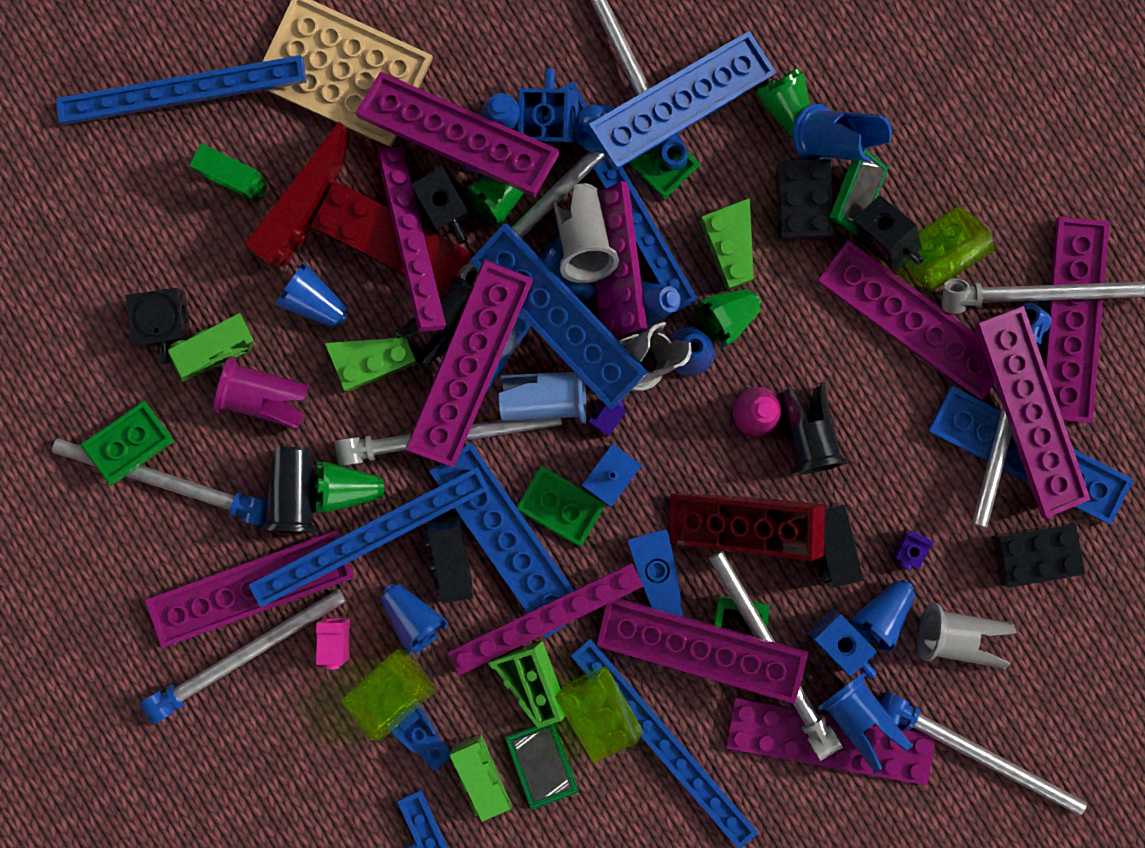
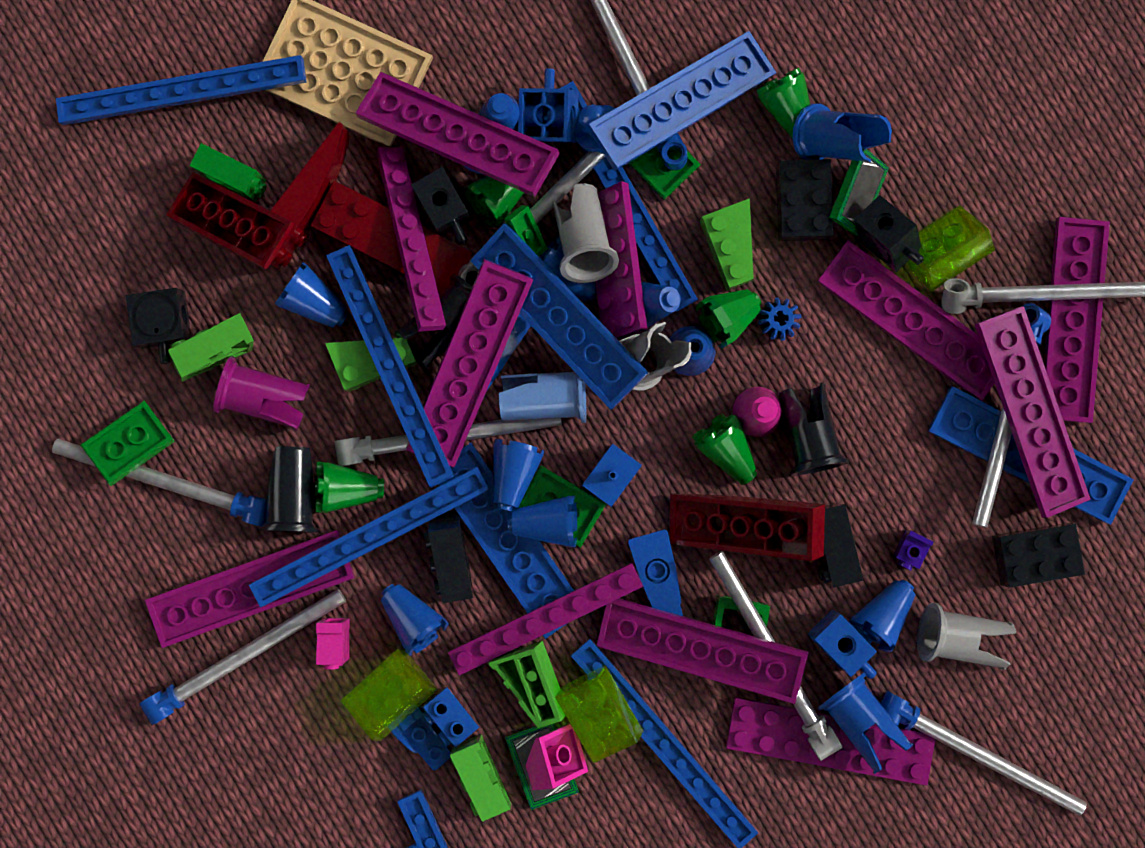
dark purple brick [588,401,626,436] -> none
none -> dark red slope [166,172,294,269]
none -> blue plate [326,245,454,487]
none -> blue brick [421,687,479,748]
none -> blue cone [493,439,544,512]
none -> green plate [504,205,548,257]
none -> blue cone [507,495,577,547]
none -> dark pink slope [525,722,588,790]
none -> green cone [692,413,757,485]
none -> blue gear [758,298,801,341]

